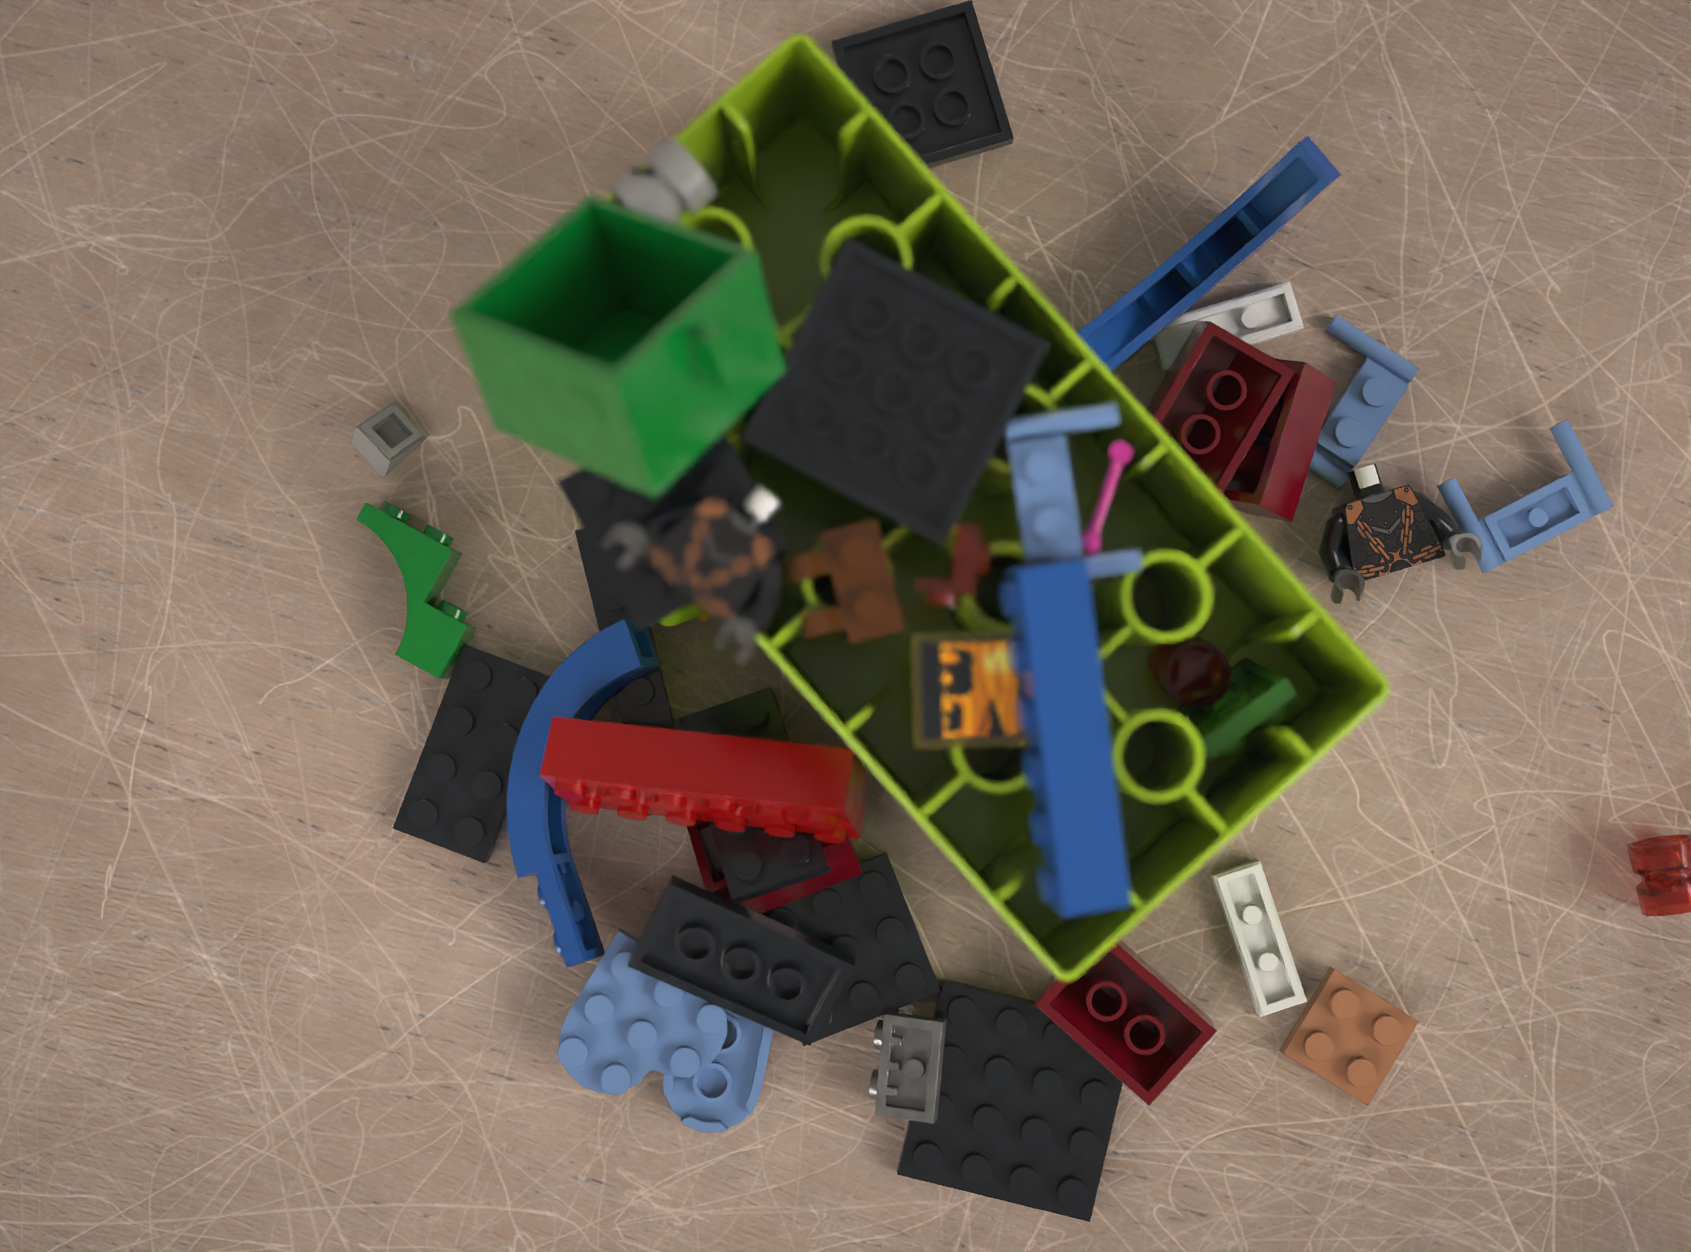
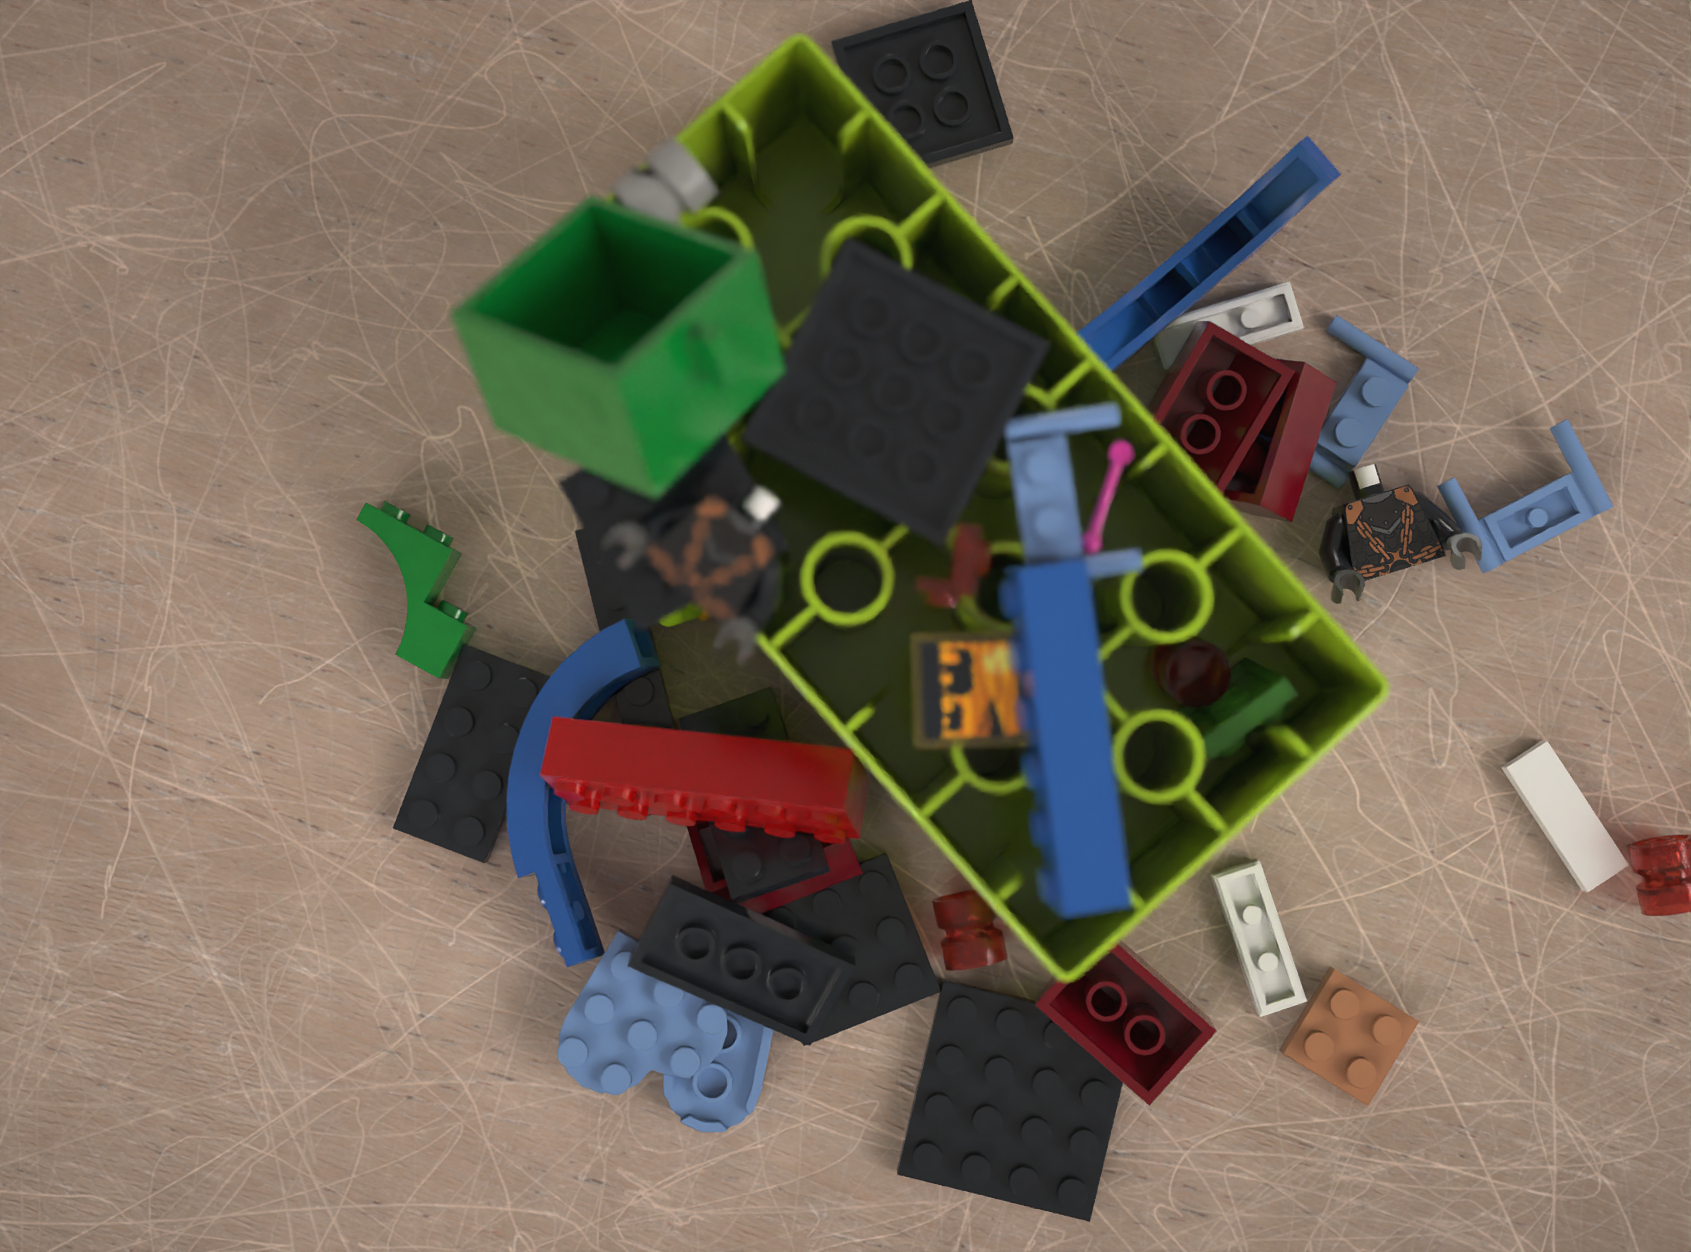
light grey slope [352,402,426,477] -> none
reddish brown plate [786,519,905,645] -> none
flat silver bracket [869,1009,947,1123] -> none
none -> clear red wheel [932,889,1008,971]
none -> white tile [1501,741,1629,892]

